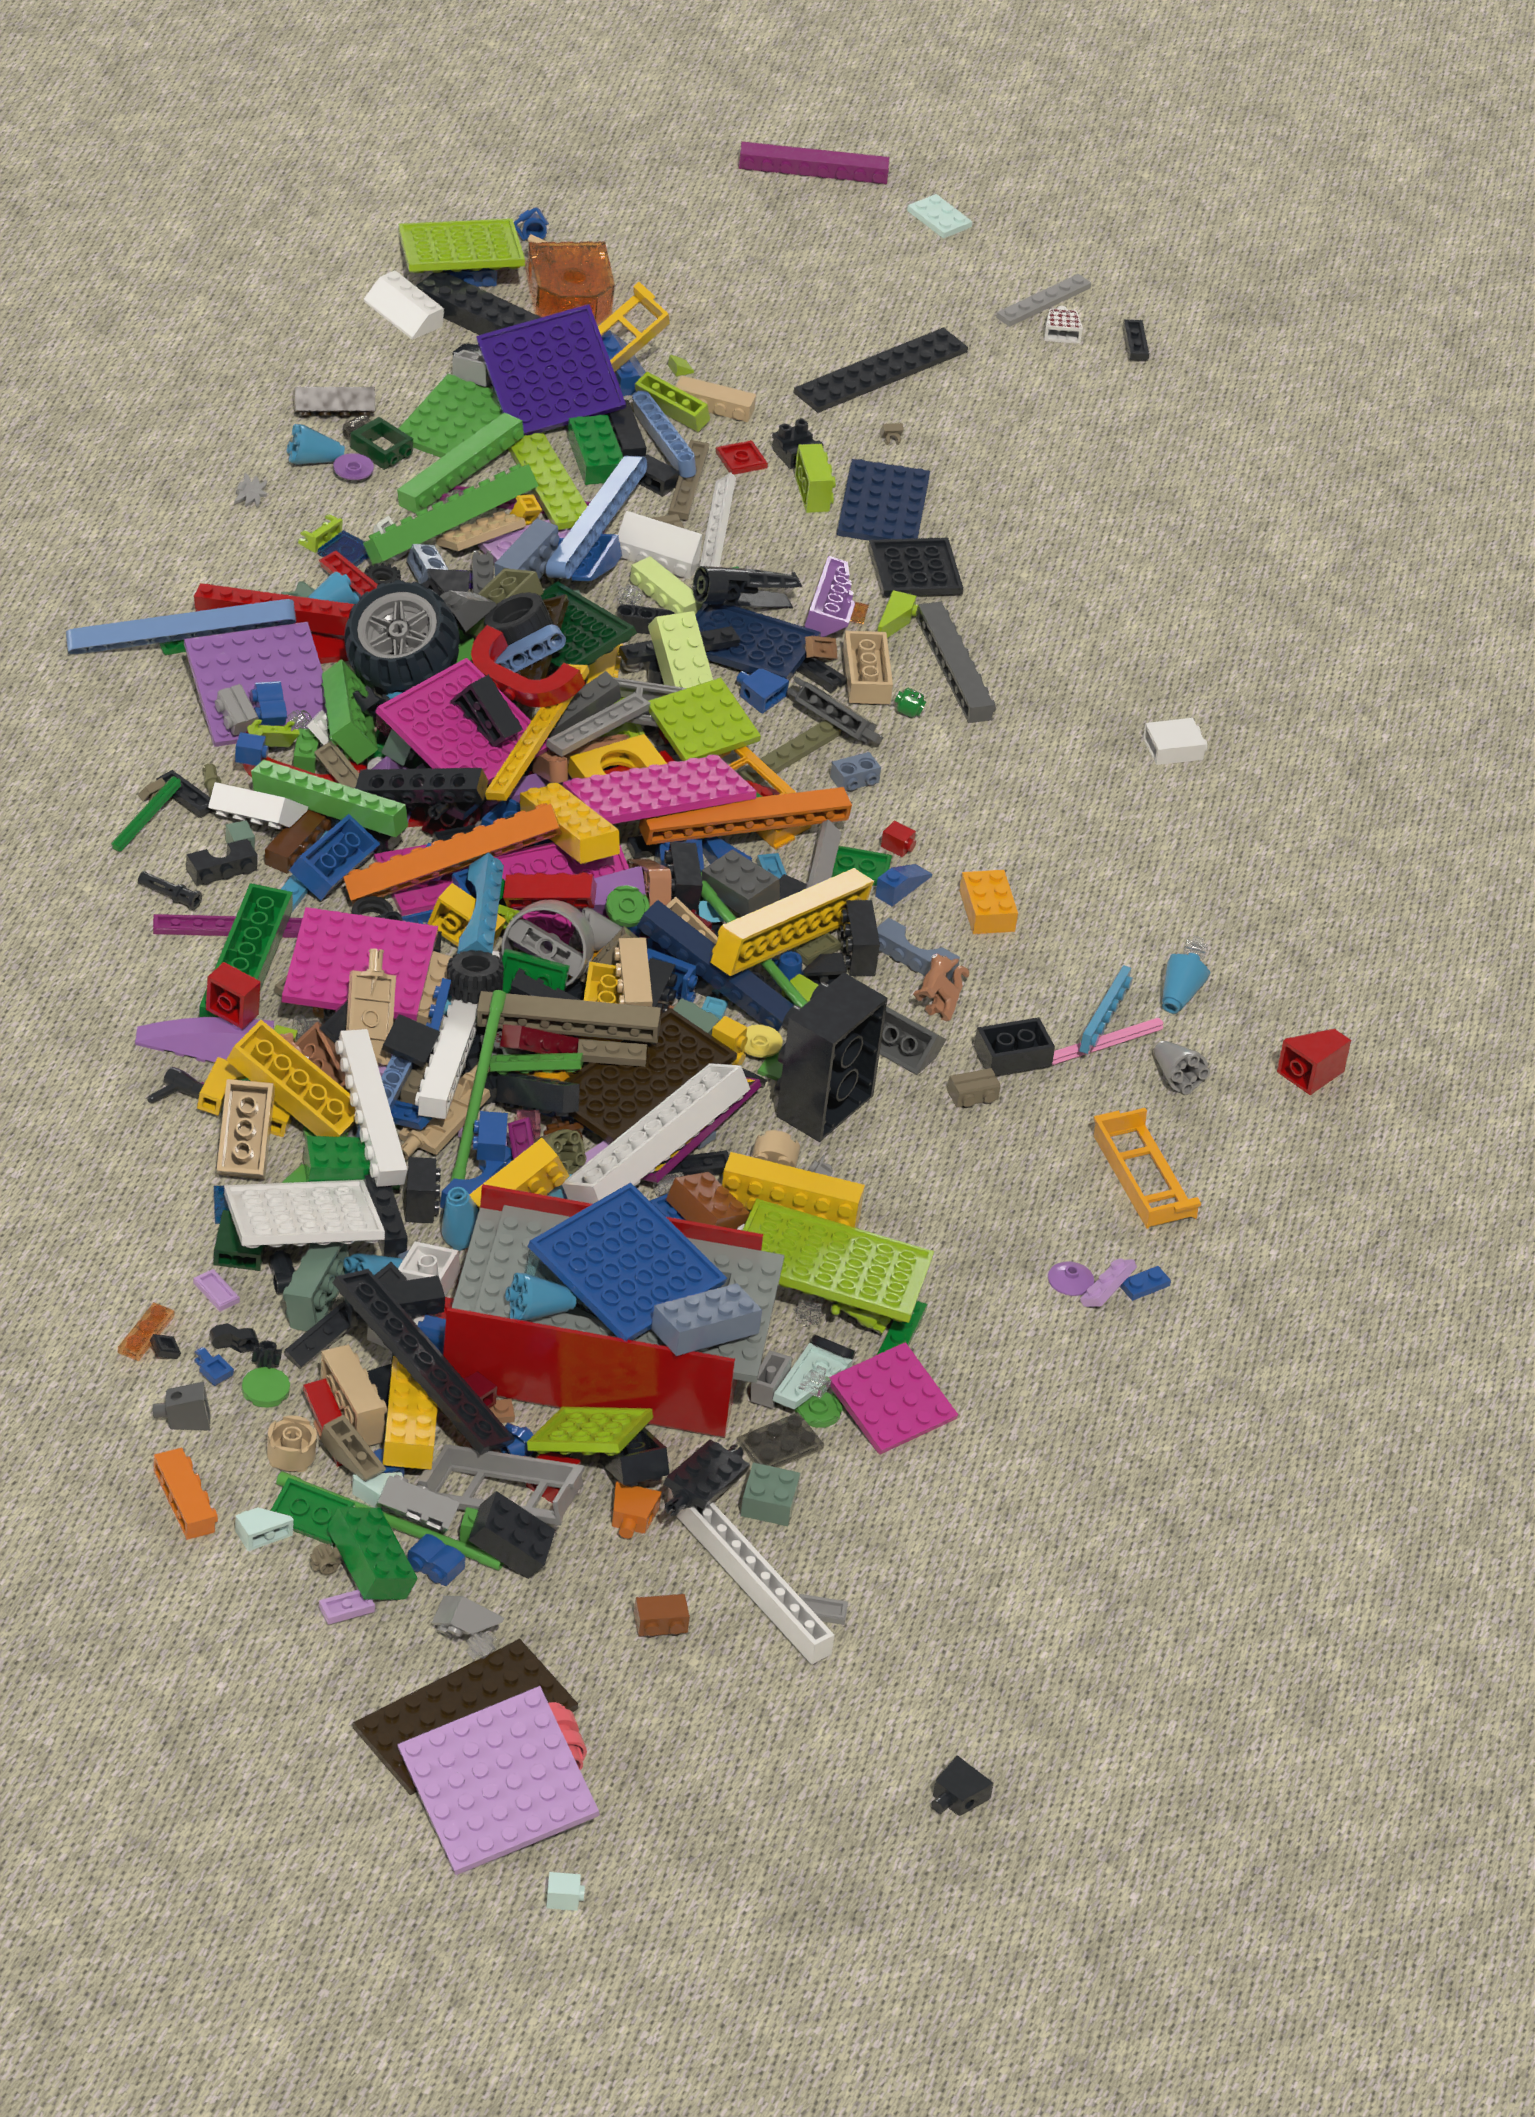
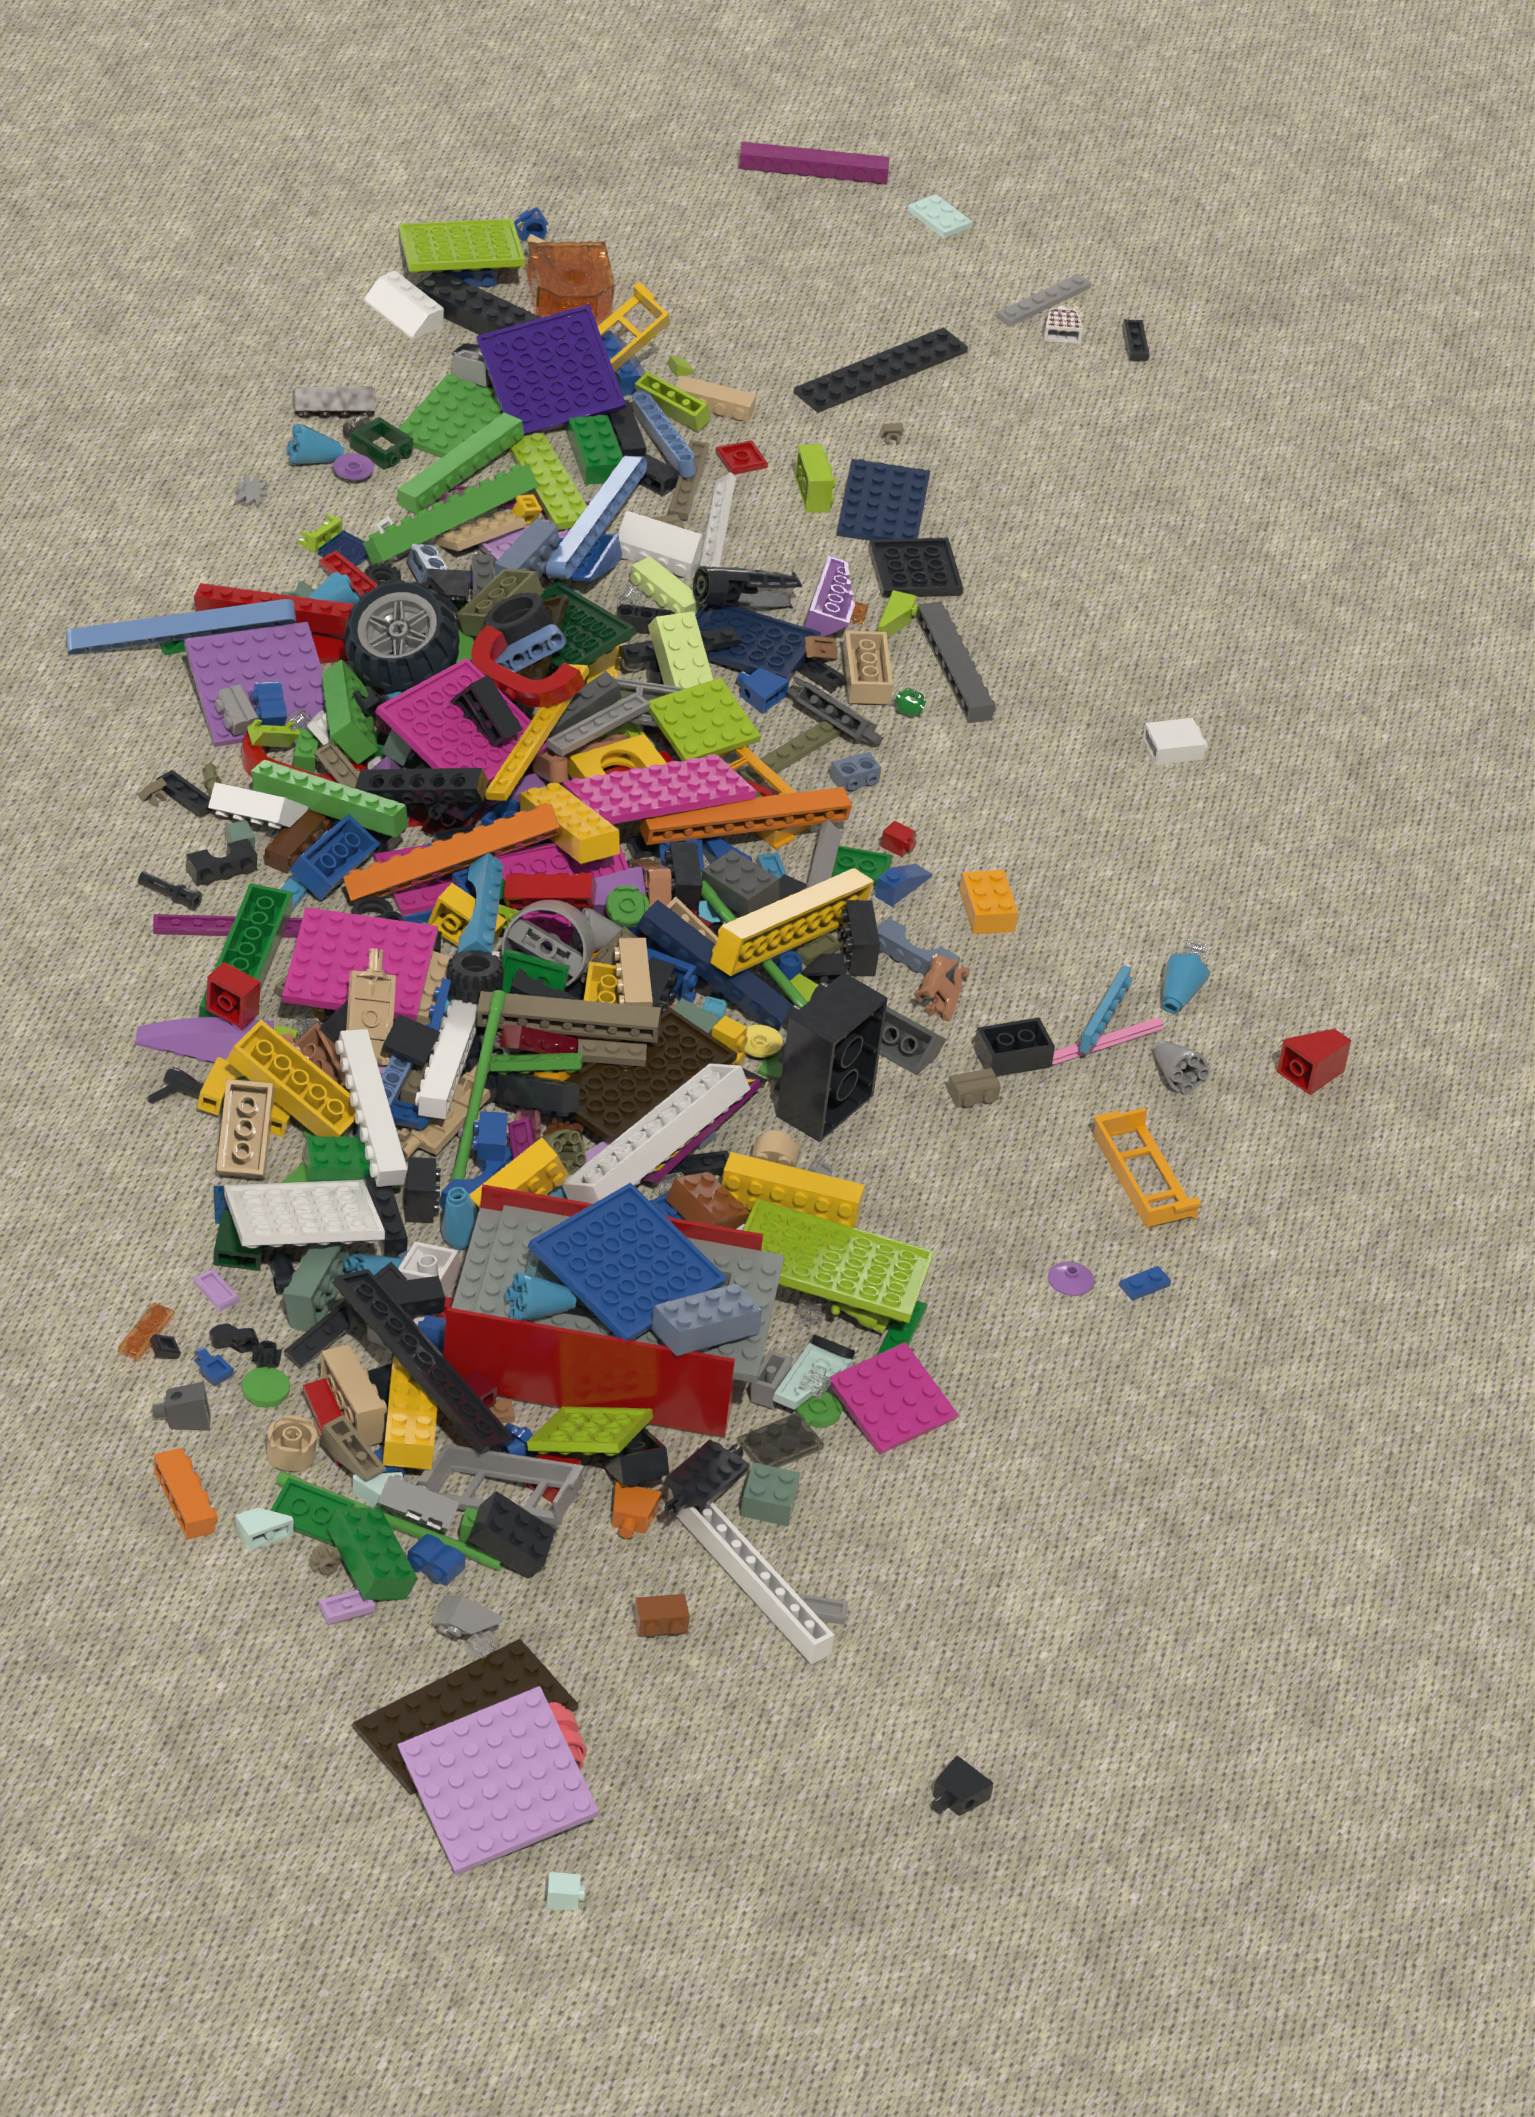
green axle [111,776,181,852] -> none
blue brick [235,732,269,766] -> none
dark grey slope [440,590,497,632] -> none
black hips [772,418,824,469] -> none
lavender plate [1080,1258,1137,1307] -> none

